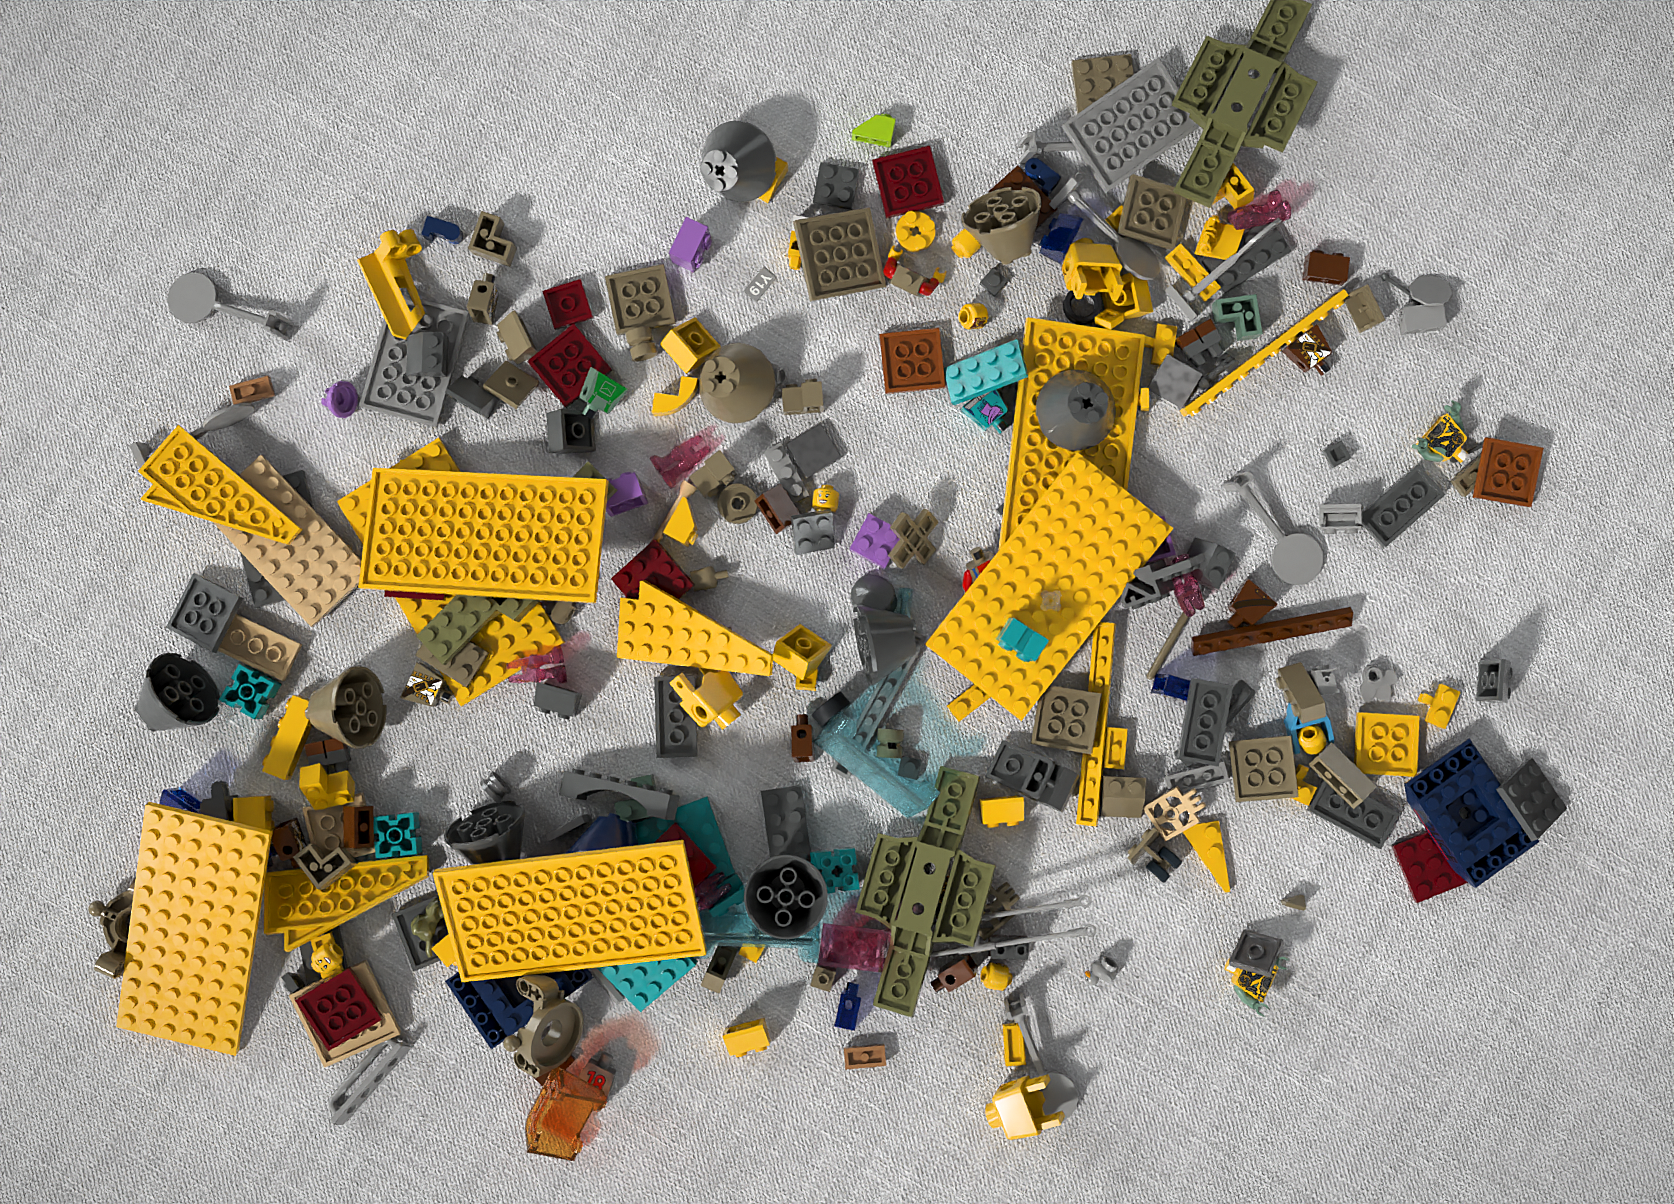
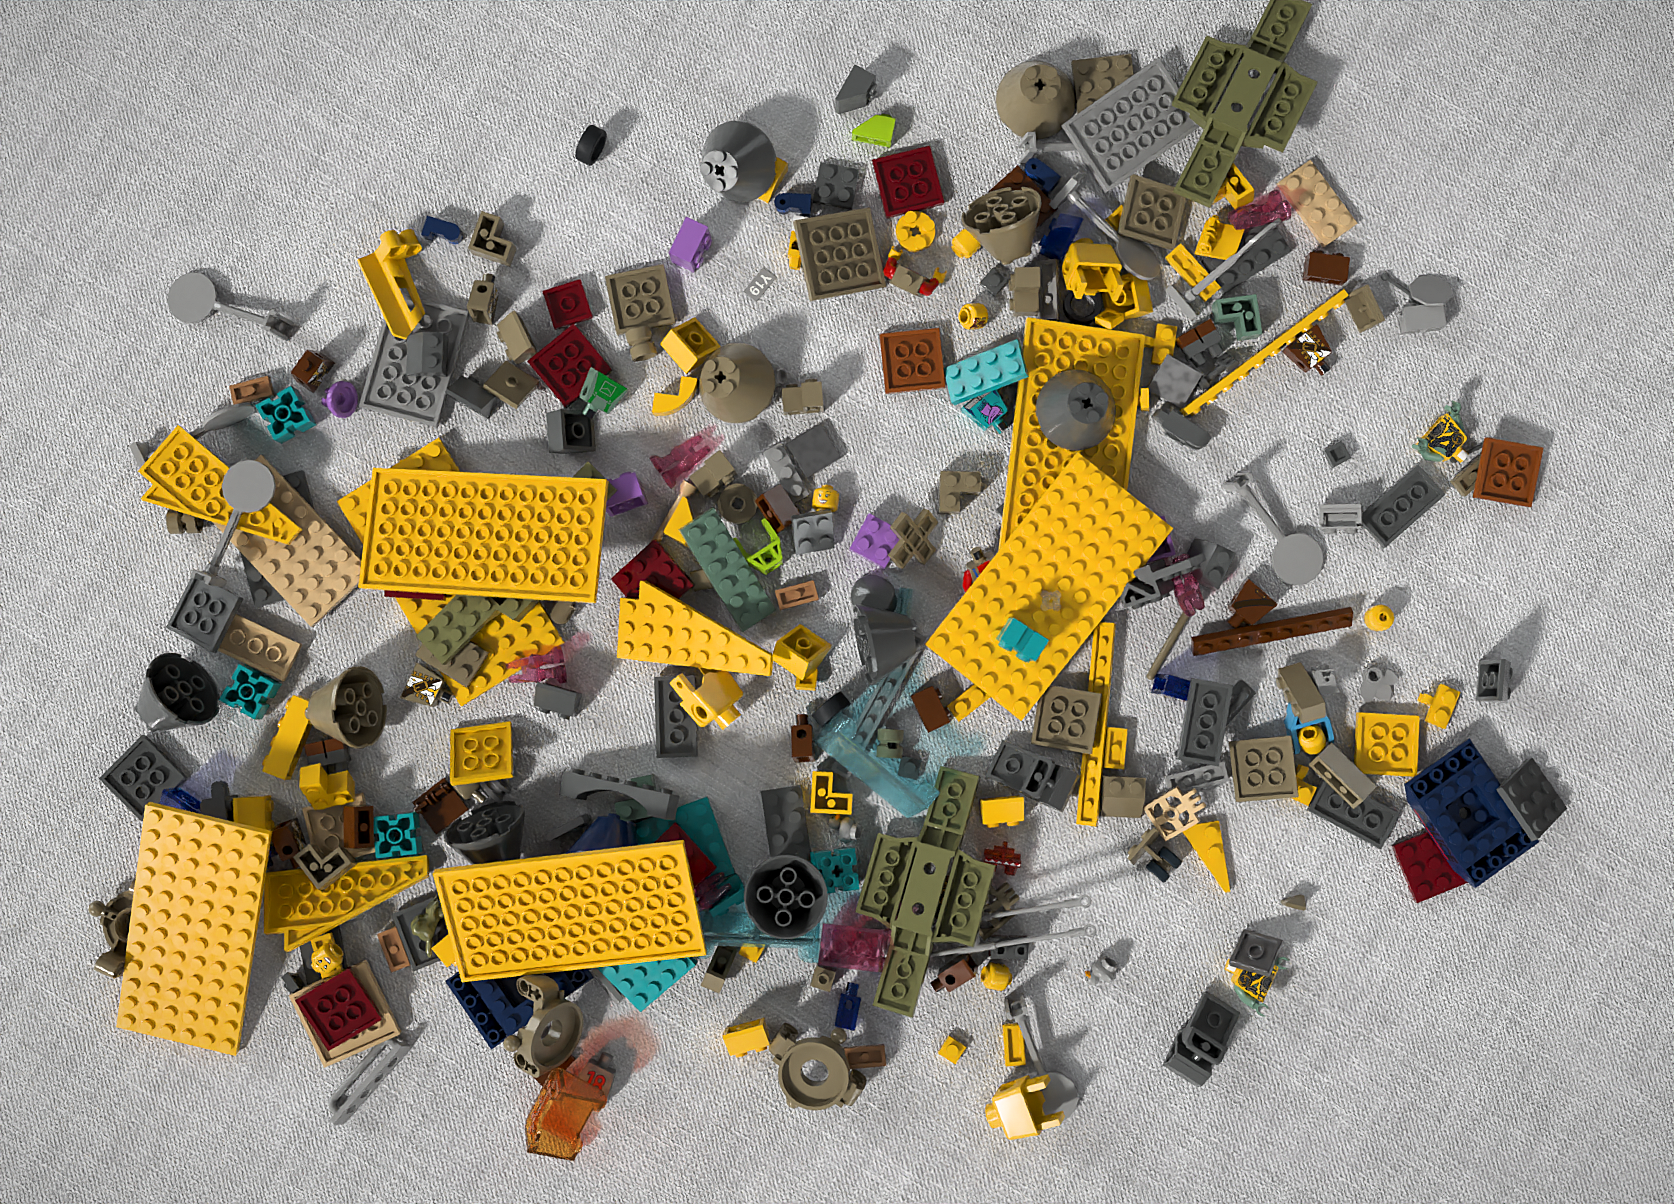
none -> dark grey plate [99,735,187,821]
none -> dark tan wheel [166,509,204,534]
none -> light grey piece [190,460,276,588]
none -> teal brick [255,386,317,444]
none -> reddish brown torso [291,349,335,394]
none -> medium nougat plate [377,927,411,973]
none -> reddish brown hinge [412,777,469,834]
none -> dark tan piece [449,782,487,804]
none -> yellow plate [450,721,513,786]
none -> black tyre [575,125,607,166]
none -> sand green plate [678,508,776,632]
none -> lime piece [733,518,783,575]
none -> dark tan piece [769,1023,867,1110]
none -> dark blue leg [774,193,812,218]
none -> medium nougat plate [775,580,819,611]
none -> yellow brick [810,770,852,815]
none -> light grey animal [828,814,862,843]
none -> dark grey slope [835,64,877,114]
none -> reddish brown brick [910,686,952,733]
none -> dark tan brick [938,471,981,514]
none -> yellow plate [938,1035,966,1064]
none -> clear red hips [984,841,1021,876]
none -> dark tan cone [996,61,1075,140]
none -> dark tan brick [1008,267,1041,317]
none -> light grey plate [1037,259,1060,321]
none -> dark grey piece [1152,409,1211,450]
none -> dark grey piece [1163,991,1240,1087]
none -> tan plate [1276,160,1358,248]
none -> yellow head [1364,604,1394,631]

